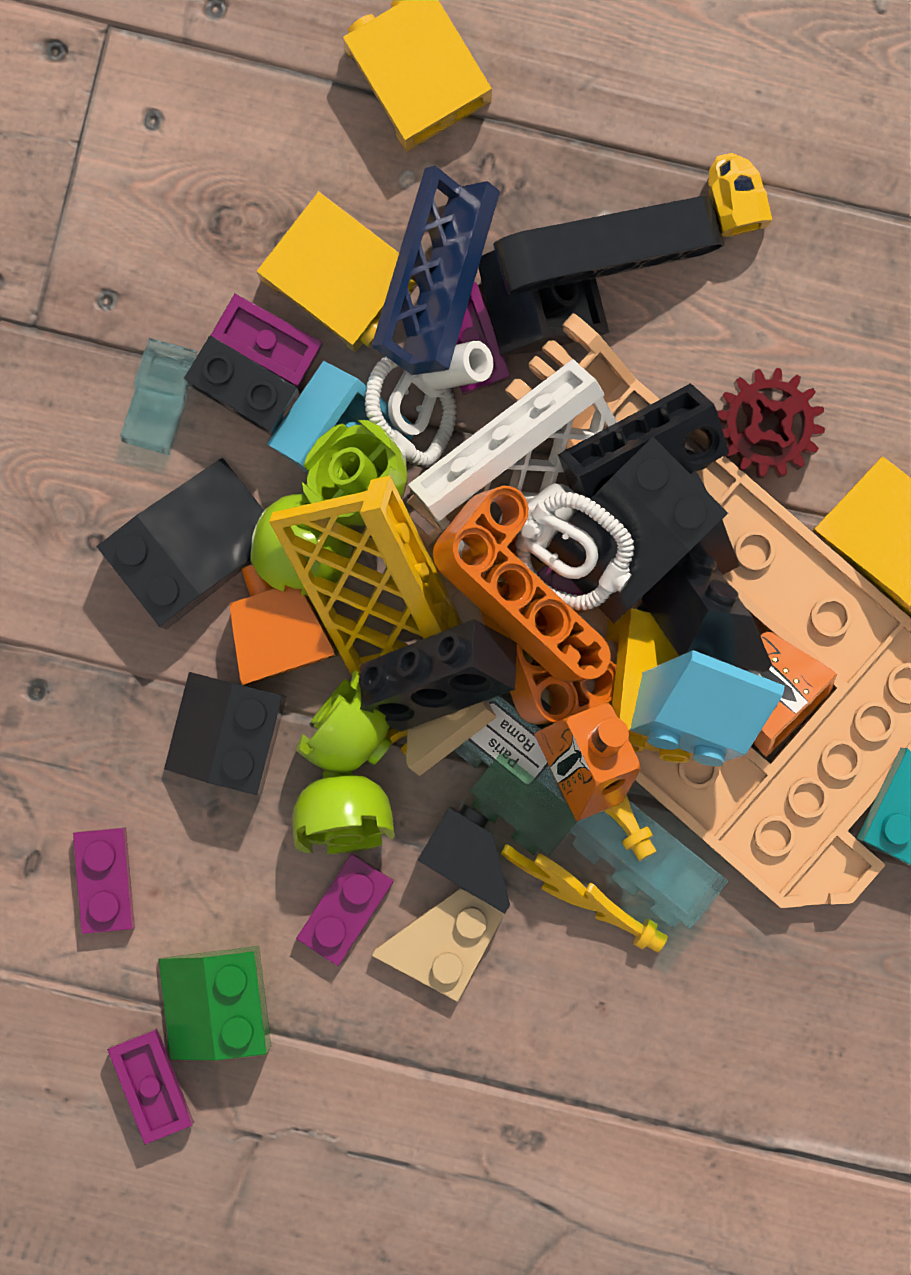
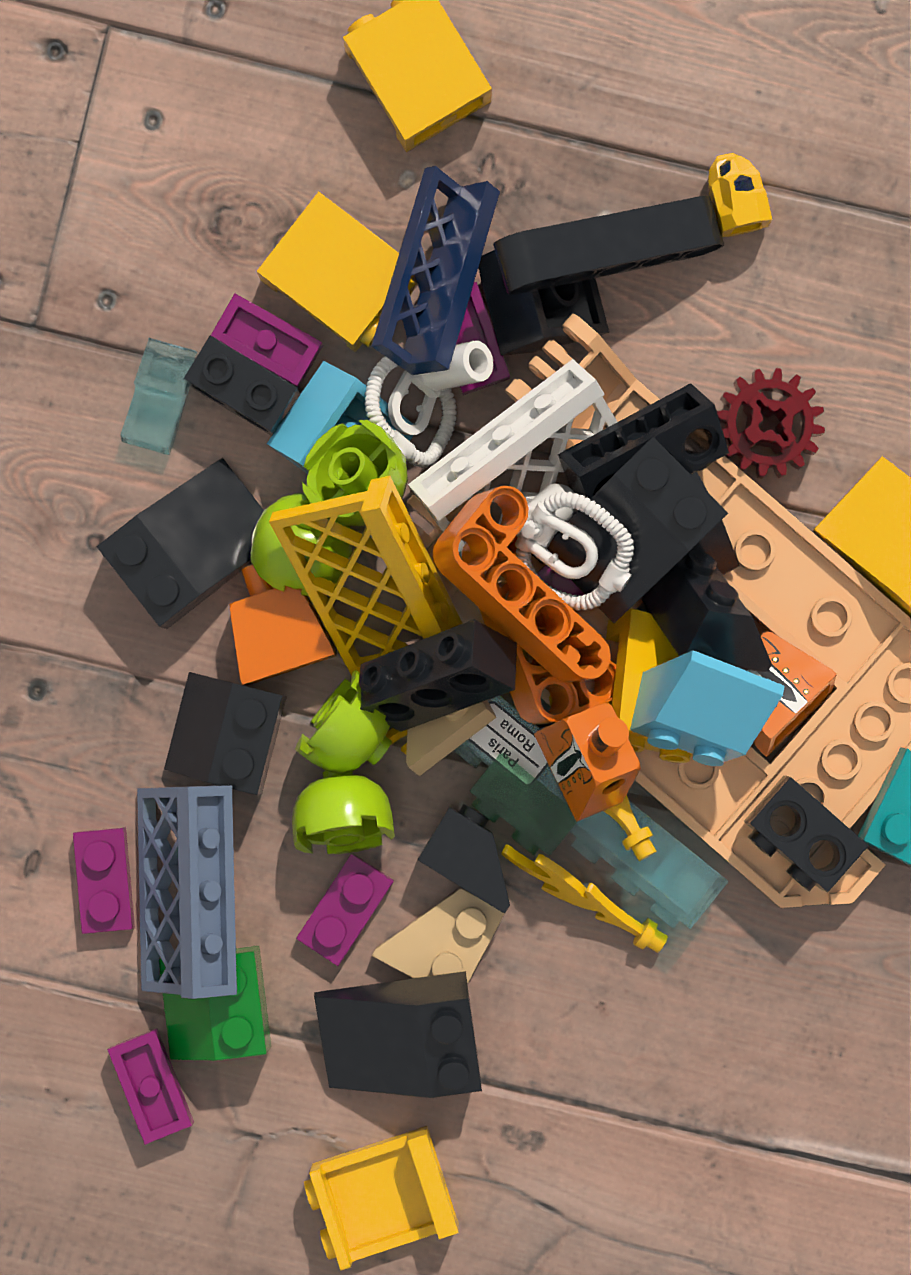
none -> sand blue fence [137,786,237,999]
none -> yellow panel [304,1126,459,1271]
none -> black slope [314,971,482,1098]
none -> black brick [744,776,869,892]

